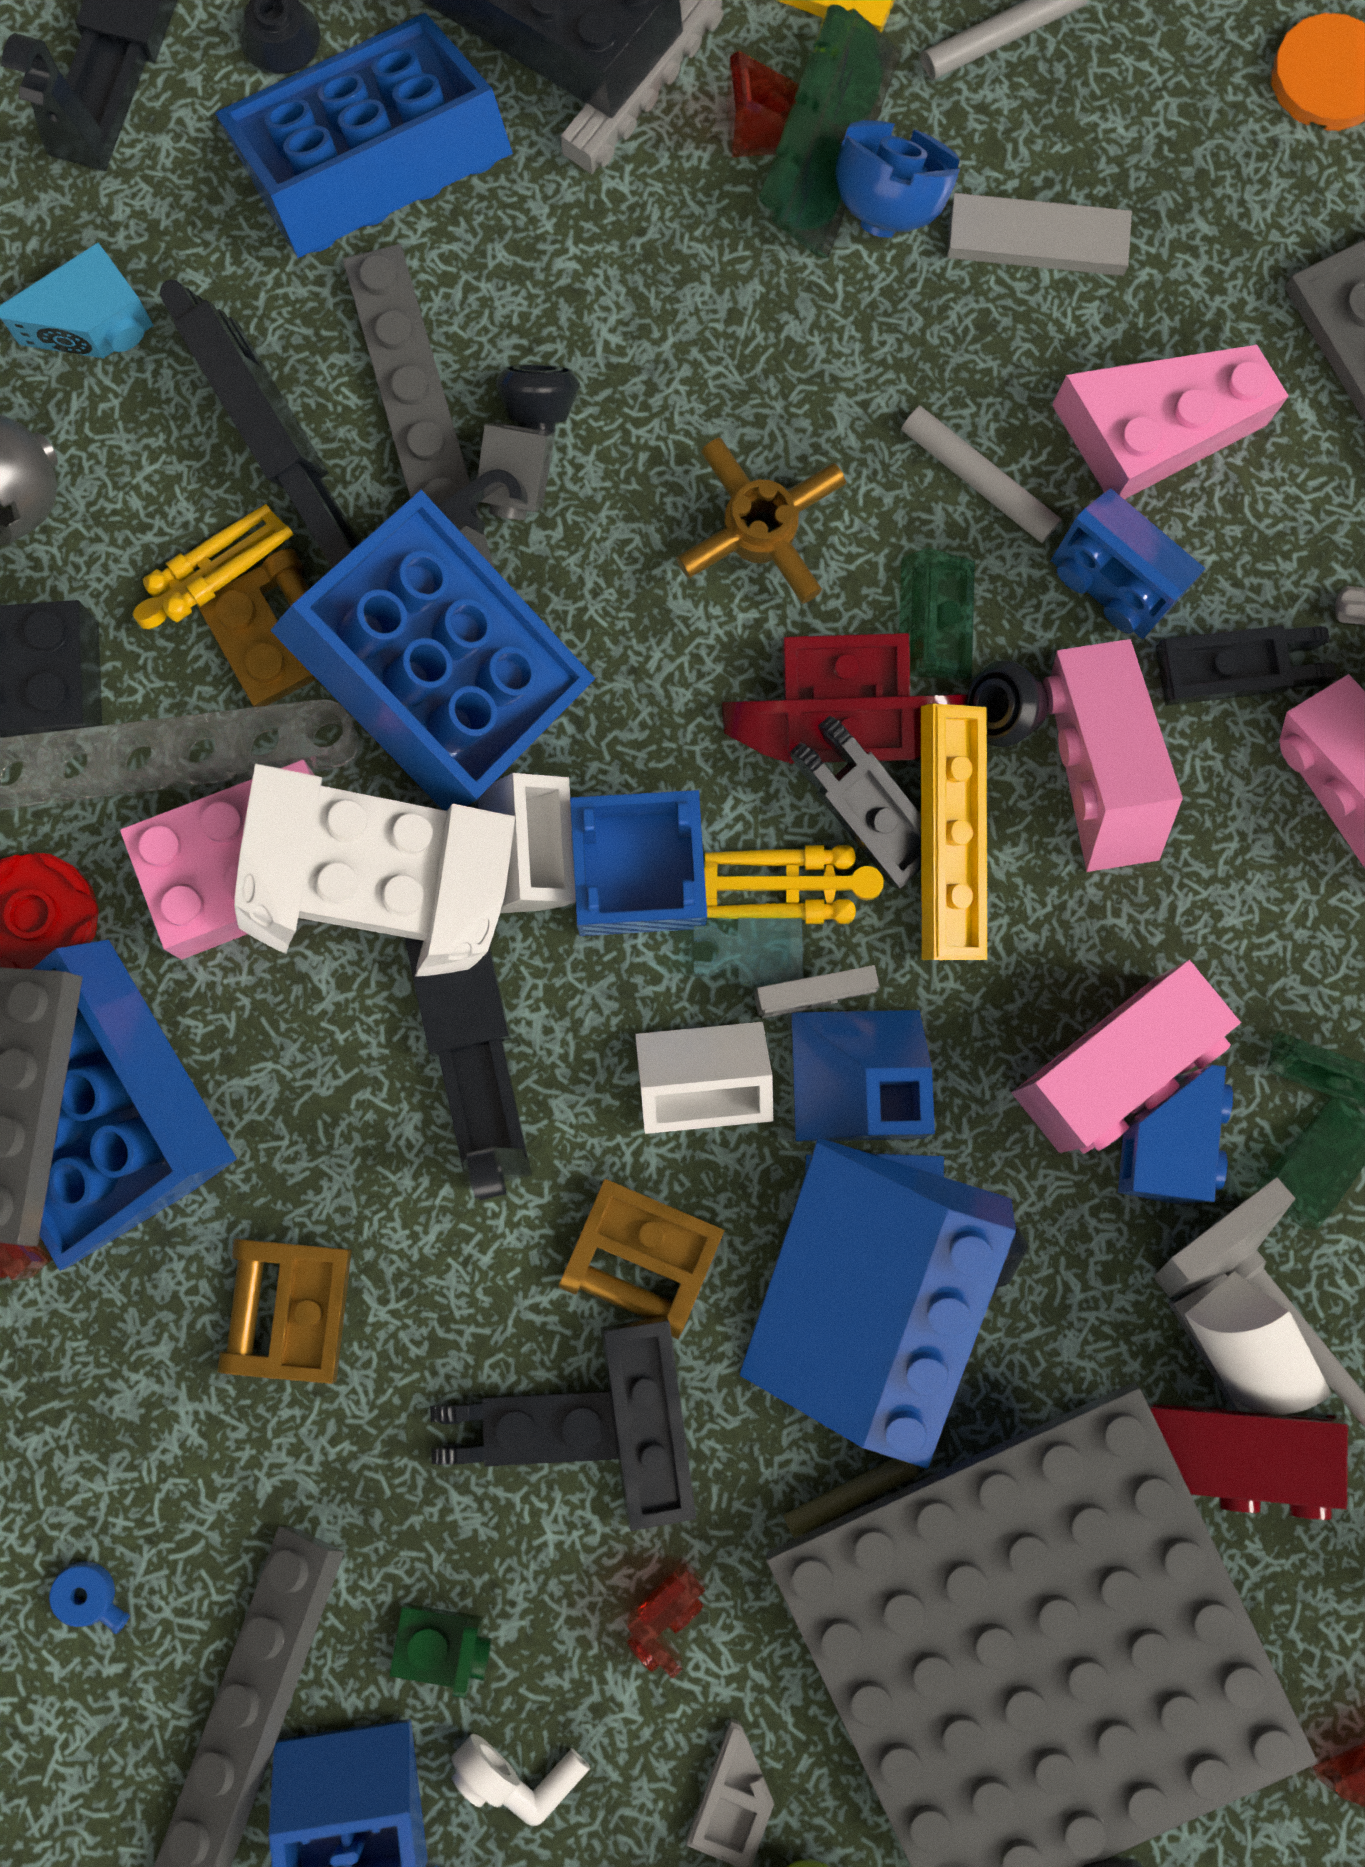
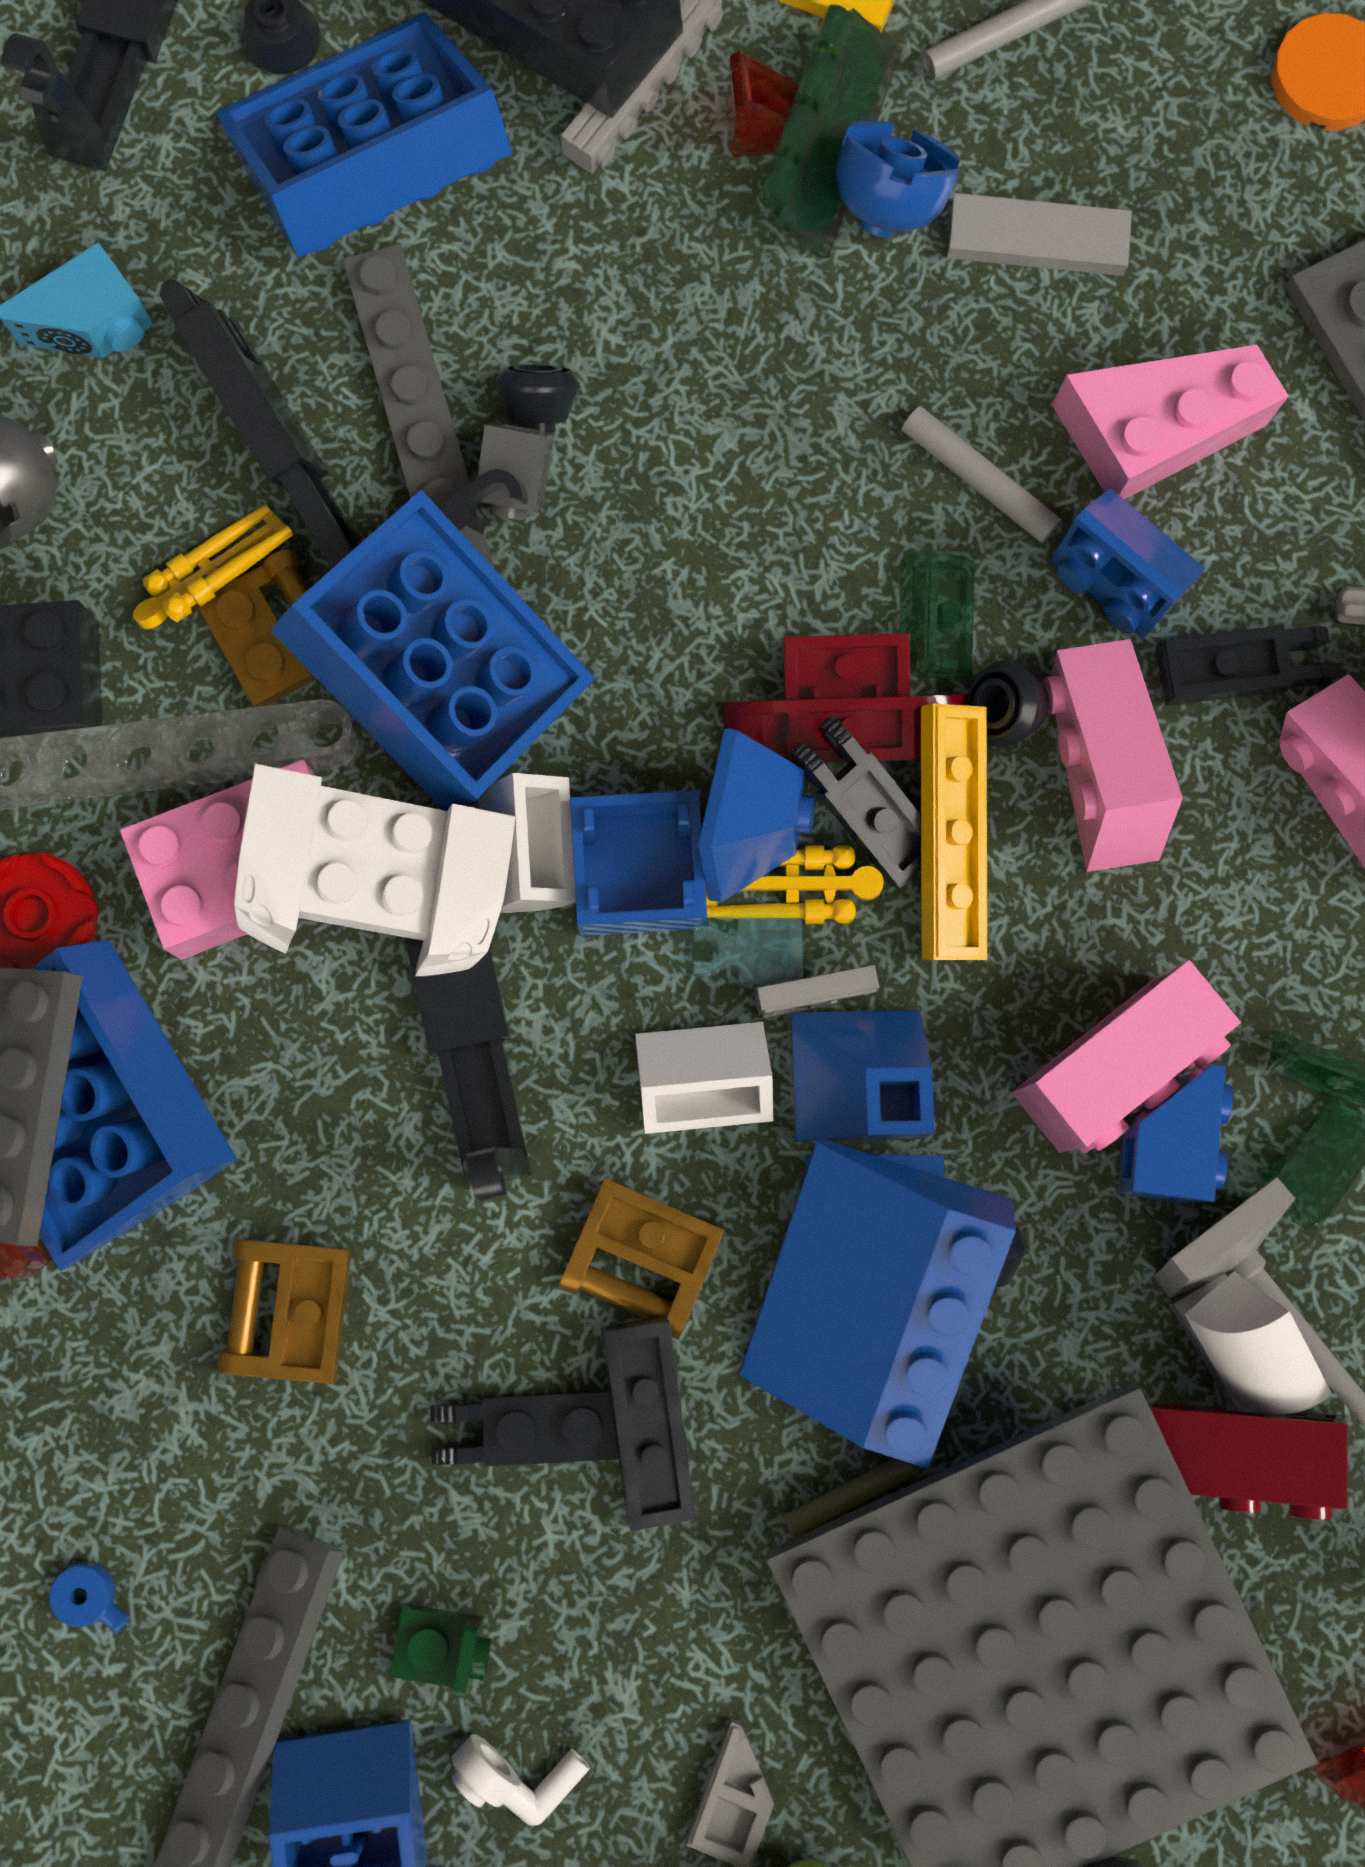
clear red bracket [626,1560,706,1679] -> none
pearl gold bar [676,438,846,604] -> none
none -> blue slope [698,728,816,902]

